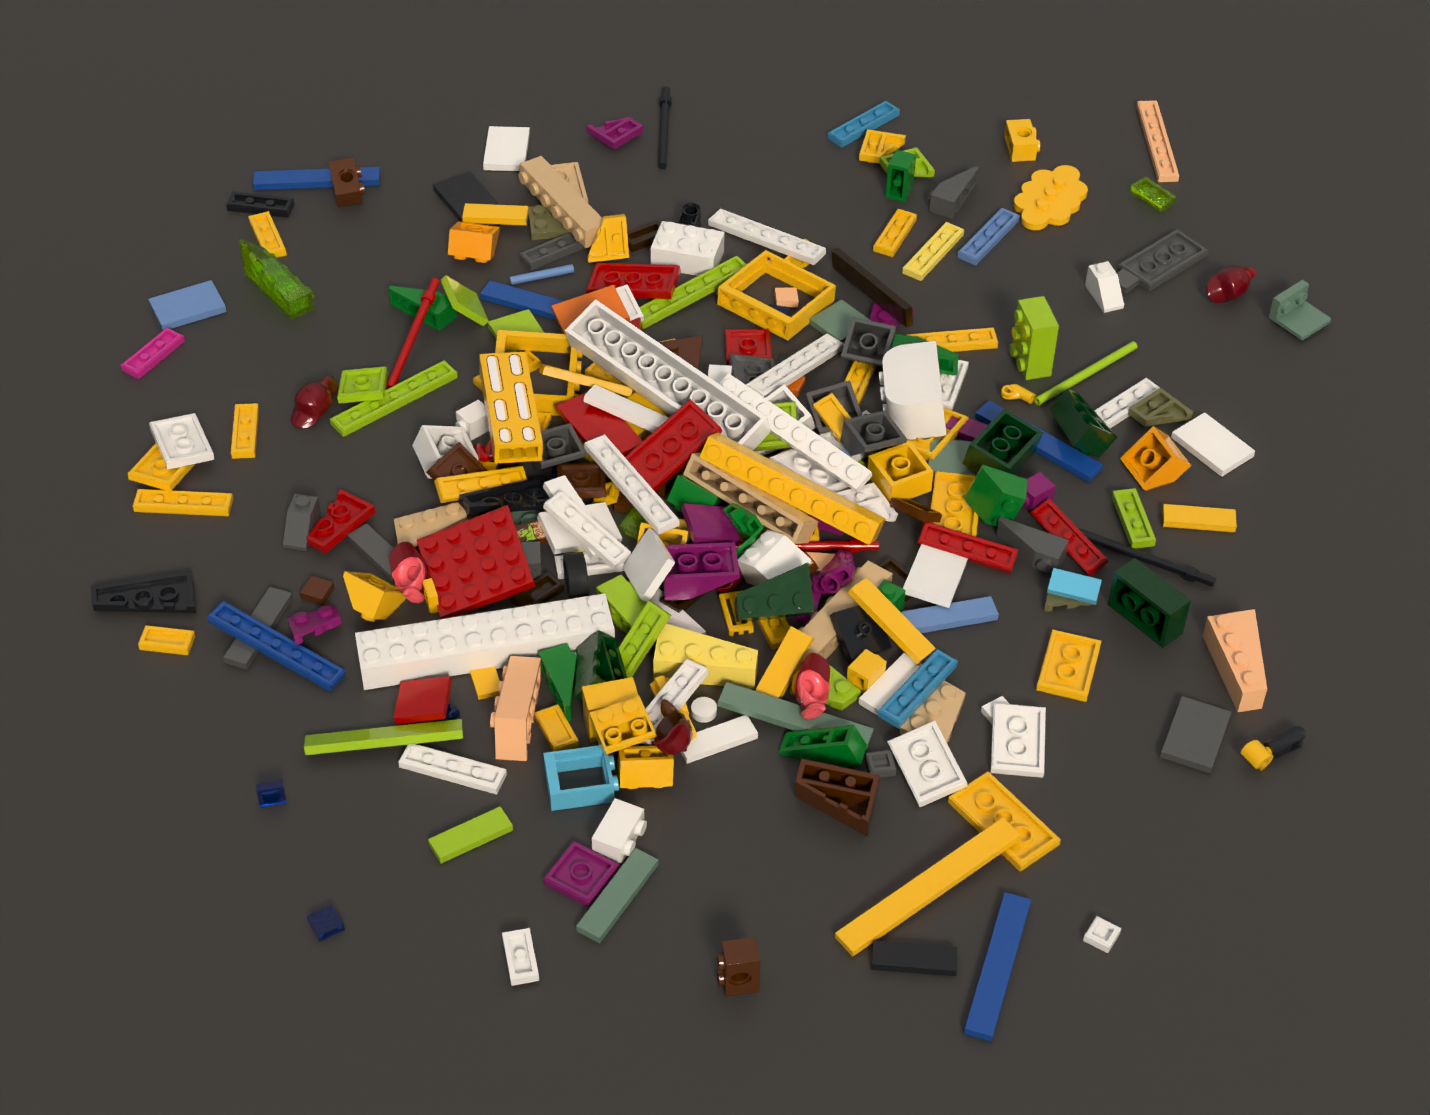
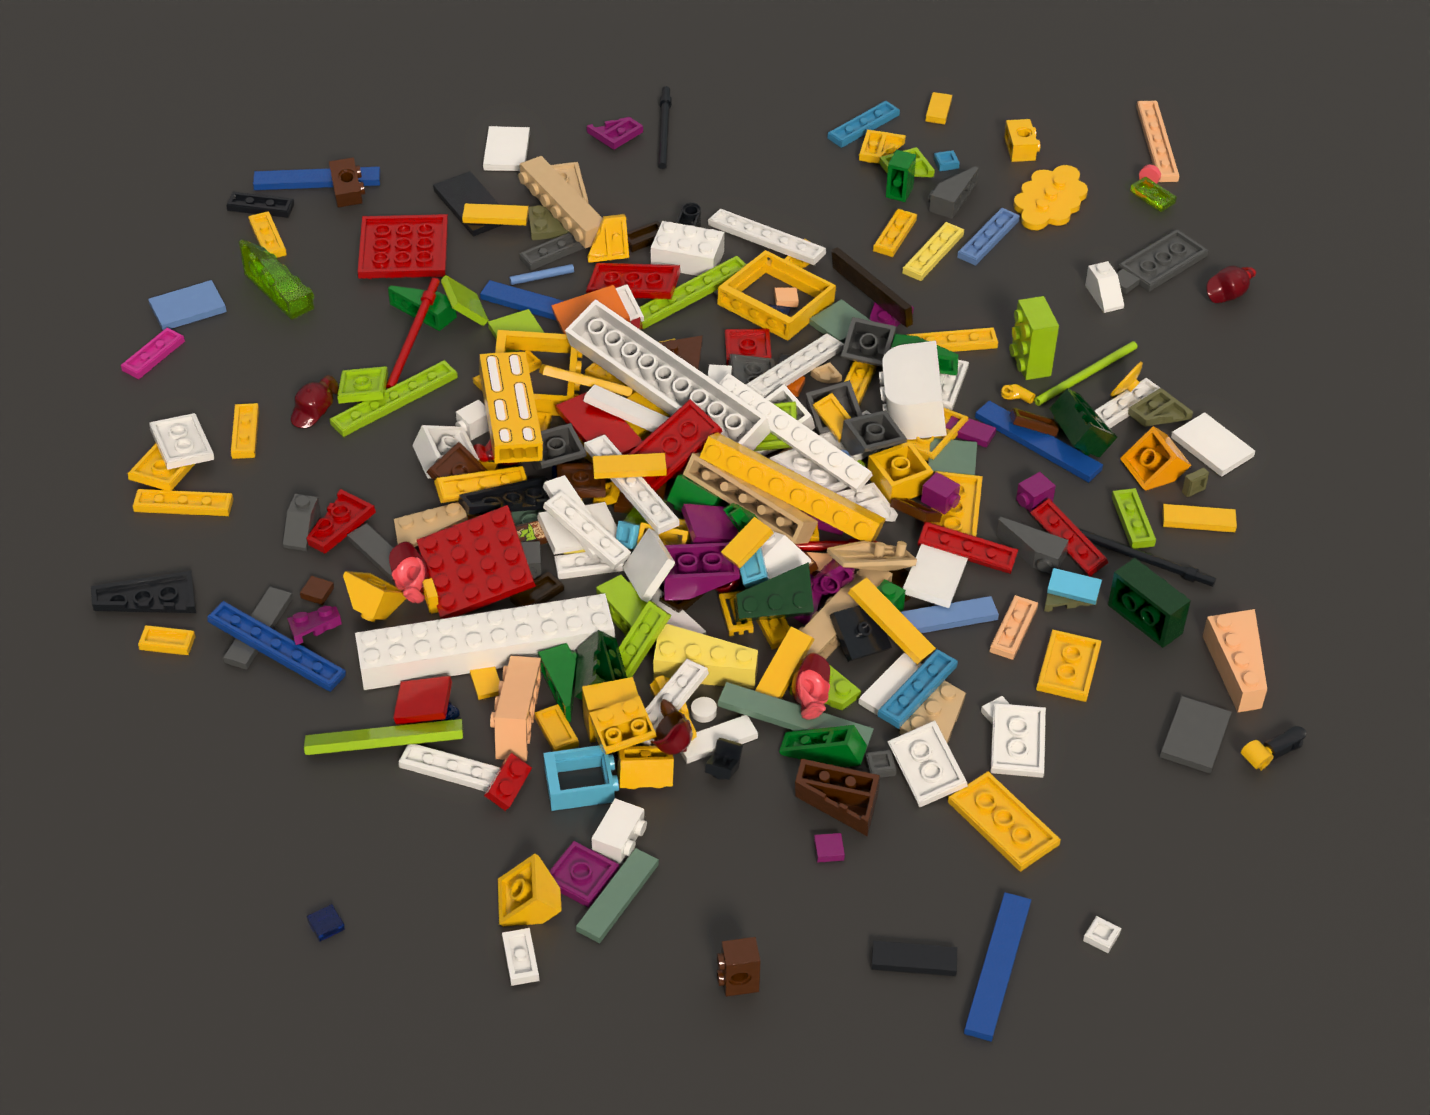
clear blue tile [256,780,287,808] -> none
lime tile [428,806,513,864] -> none
light orange slope [448,221,500,263] -> none
black tyre [563,552,589,599] -> none
yellow tile [835,818,1021,957] -> none
yellow brick [847,649,887,694] -> none
dark green brick [962,409,1043,475] -> none
green slope [964,465,1027,527] -> none
sand green bracket [1268,280,1331,340] -> none
none -> red plate [358,214,448,279]
none -> red plate [484,753,532,811]
none -> yellow slope [498,854,561,927]
none -> yellow tile [593,453,667,479]
none -> medium azure tile [616,520,640,549]
none -> black bracket [705,738,743,780]
none -> yellow tile [721,517,774,568]
none -> medium azure tile [740,547,769,588]
none -> tan tile [811,362,842,383]
none -> magenta tile [814,833,845,863]
none -> tan piece [827,541,917,571]
none -> magenta brick [921,472,961,515]
none -> yellow tile [926,92,952,124]
none -> dark azure tile [933,150,960,171]
none -> light nougat tile [990,595,1038,660]
none -> reddish brown tile [1009,408,1059,437]
none -> yellow dish [1110,361,1143,397]
none -> coral tile [1139,164,1161,187]
none -> olive tile [1182,468,1209,497]

